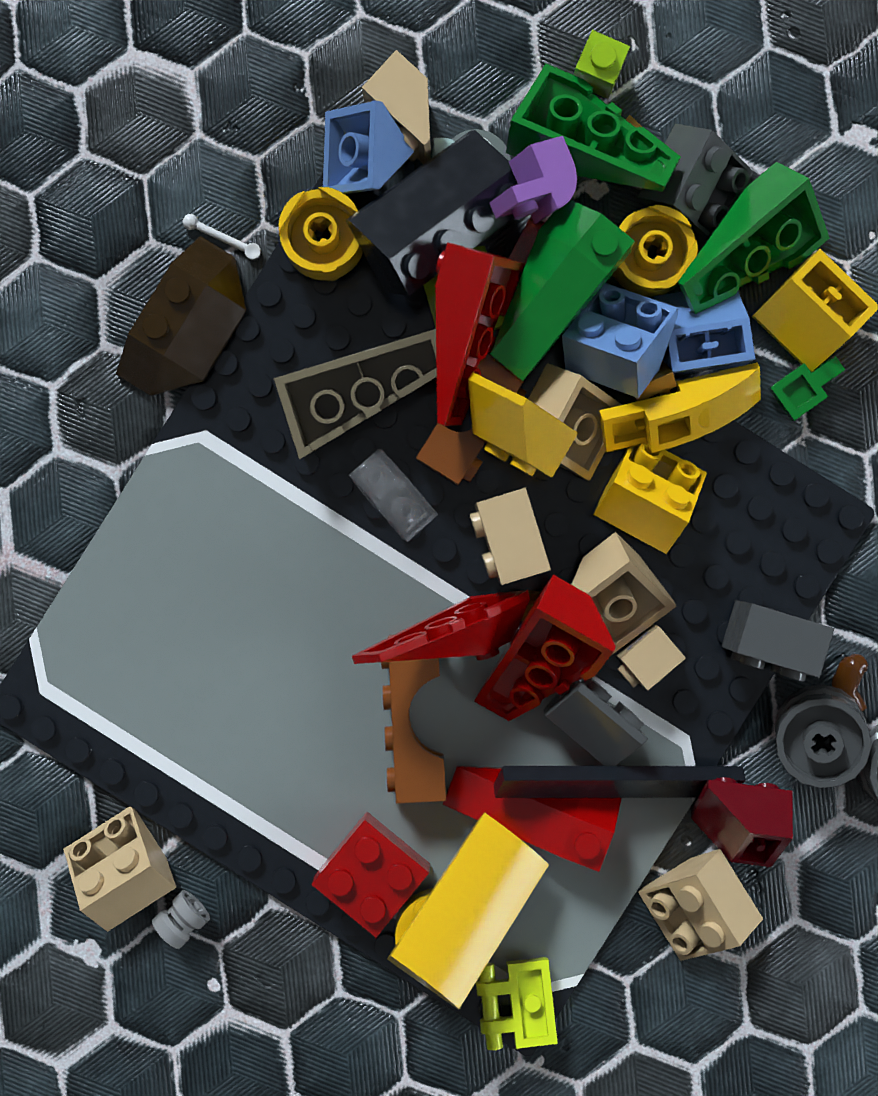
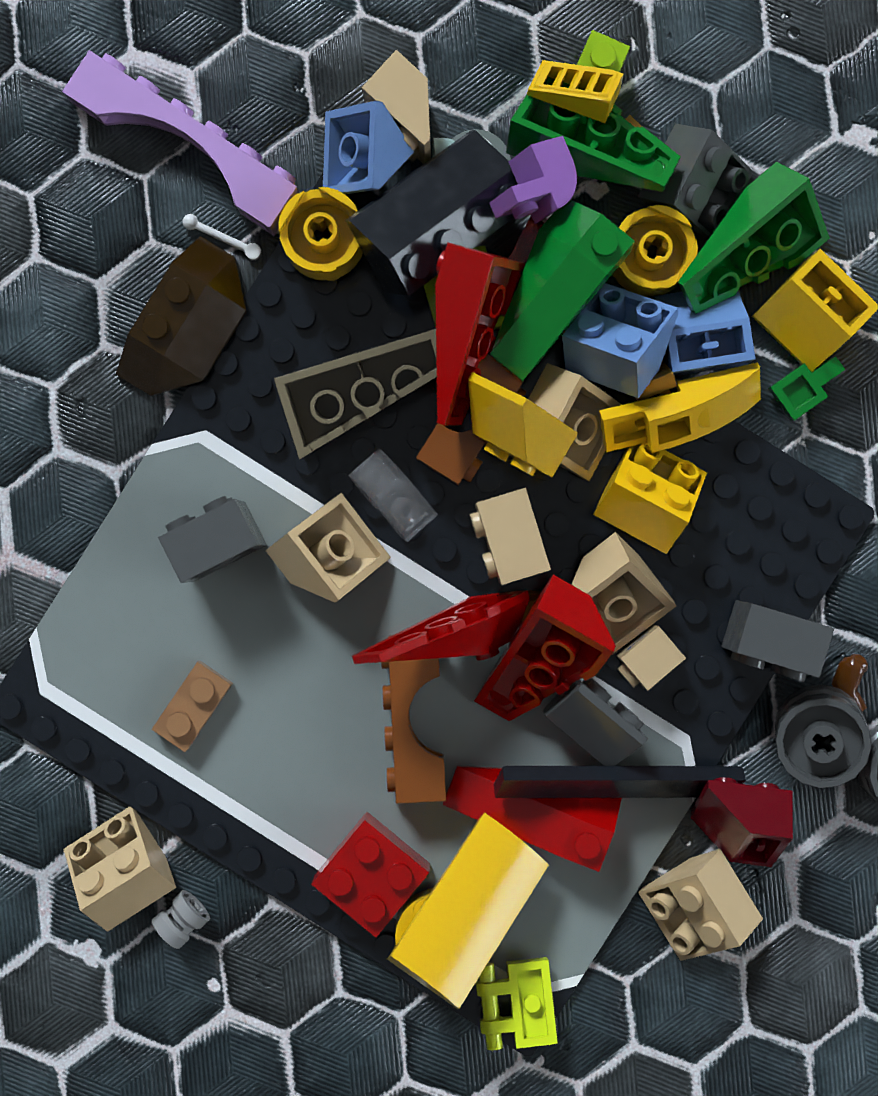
none -> lavender arch [62,50,300,236]
none -> medium nougat plate [151,661,233,752]
none -> dark grey brick [158,496,267,583]
none -> tan slope [265,493,391,603]
none -> yellow slope [527,60,624,123]

